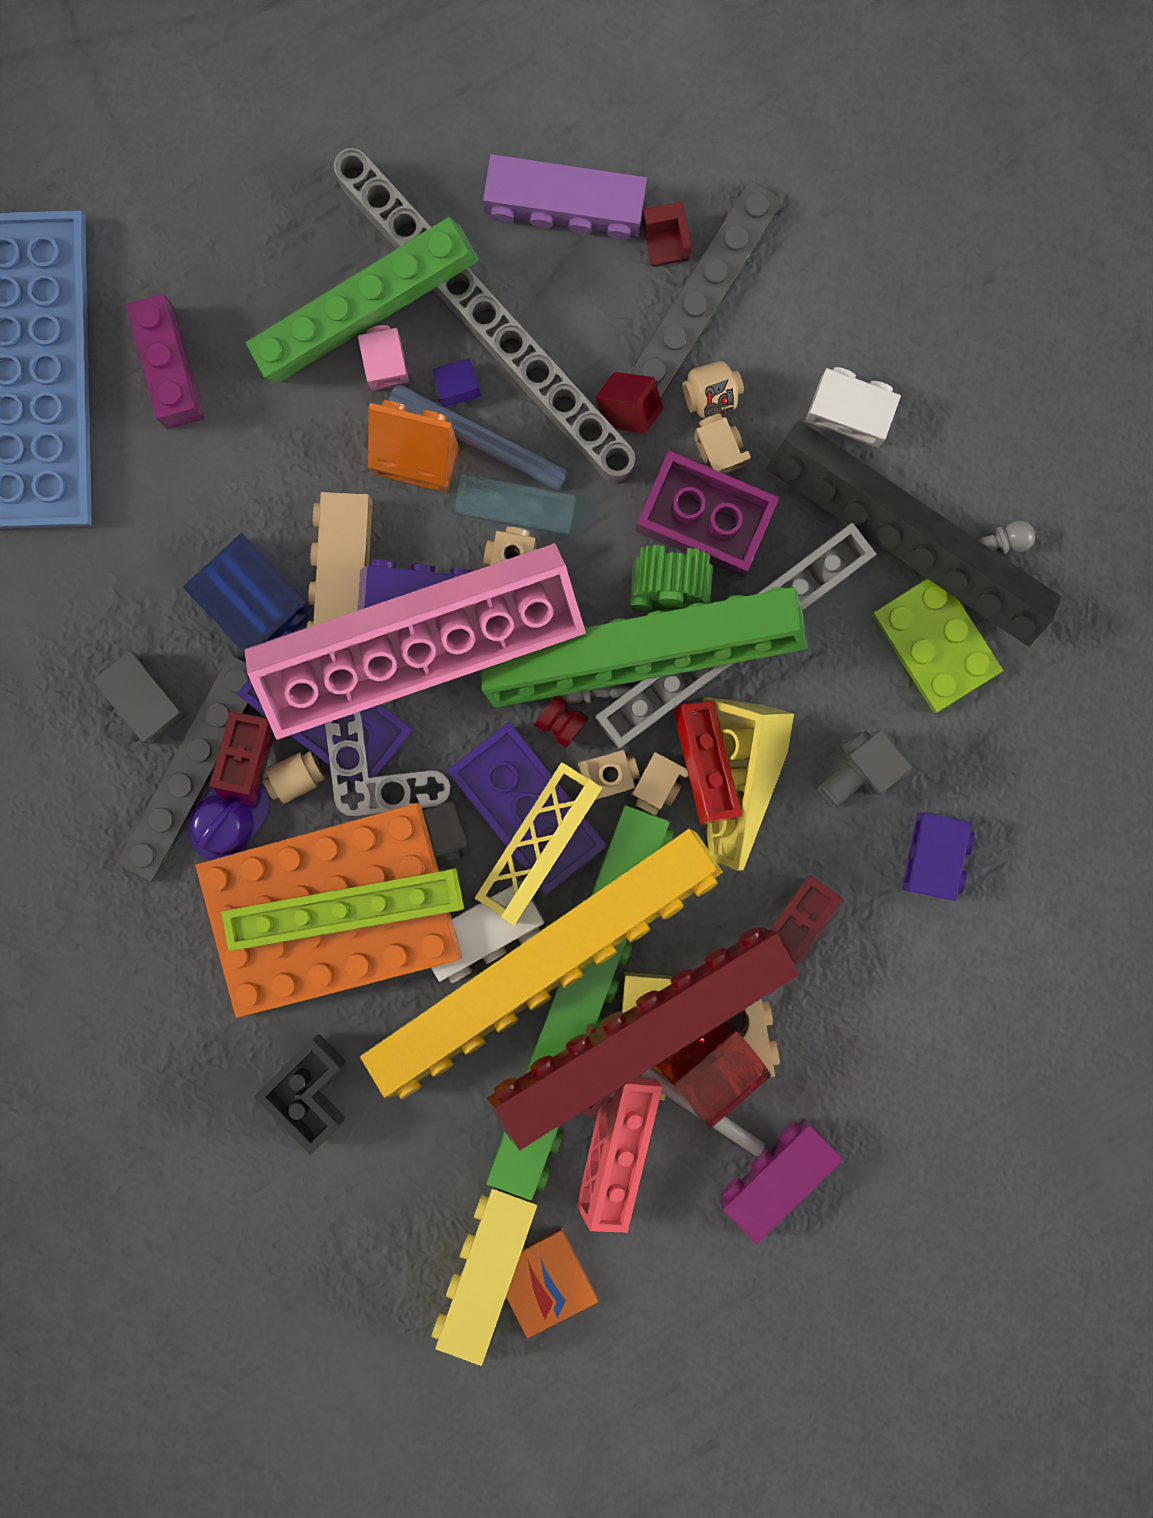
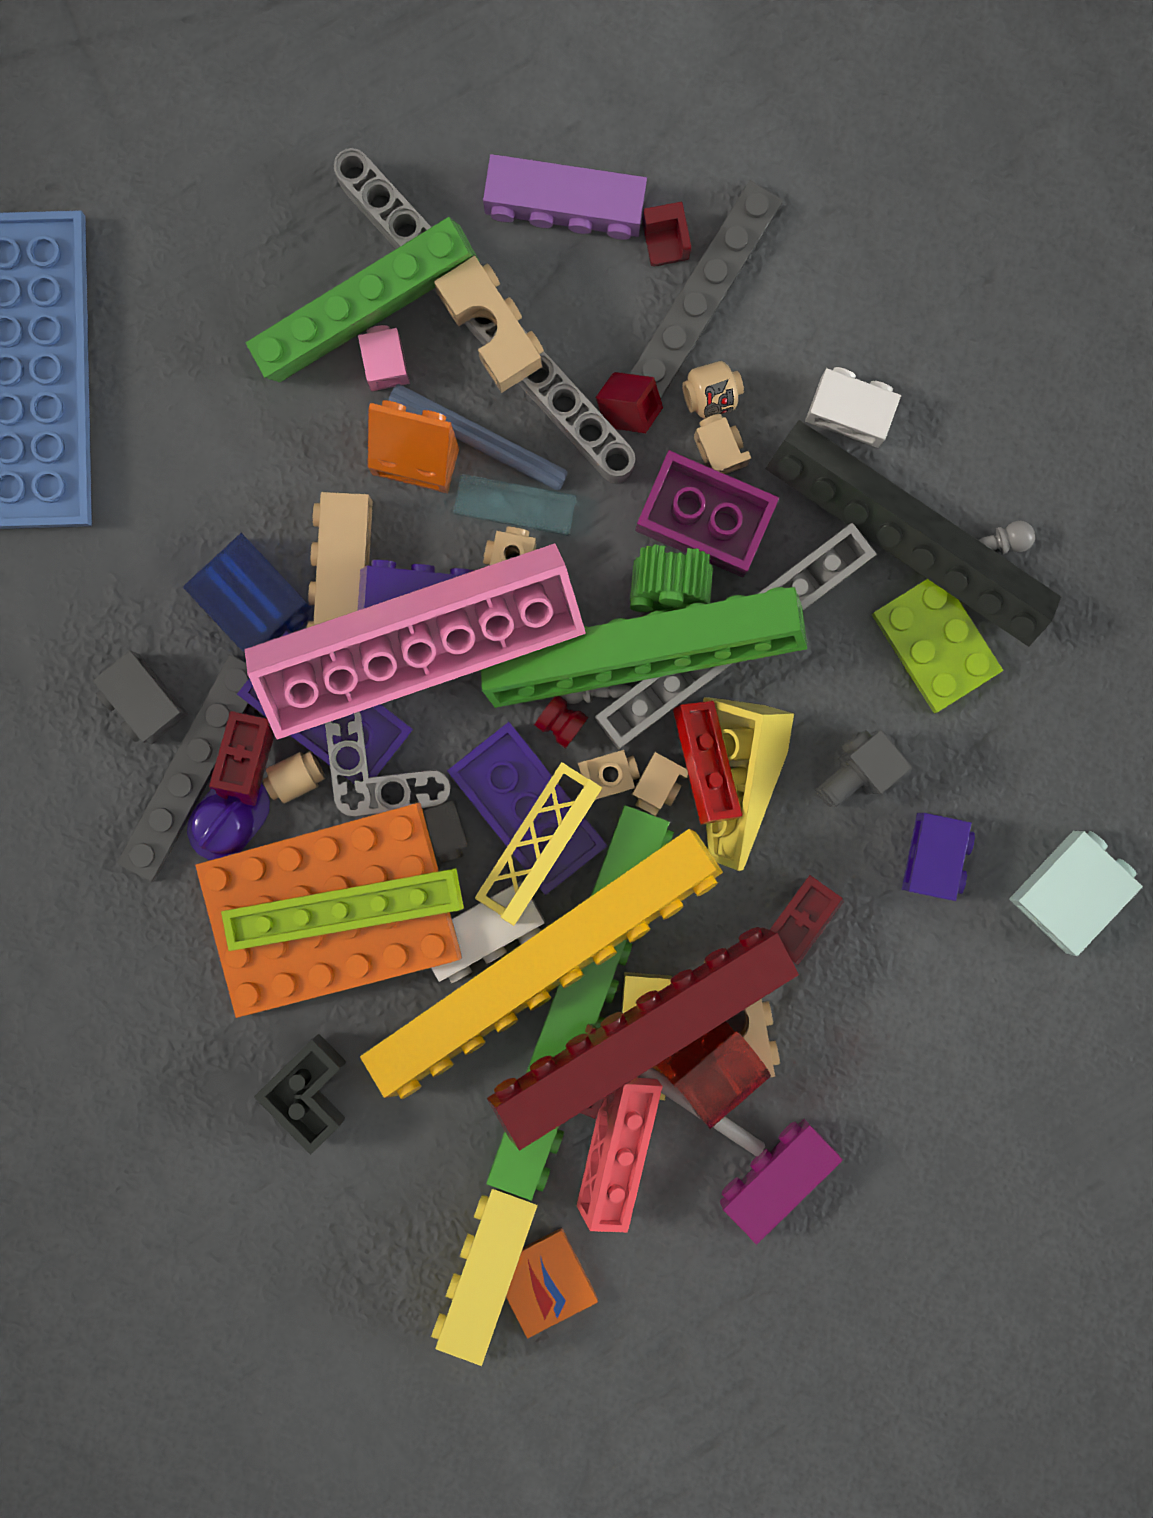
magenta brick [125,294,205,429] -> none
dark purple tile [432,358,481,407] -> none
none -> tan arch [434,256,544,393]
none -> light aqua brick [1009,831,1143,956]

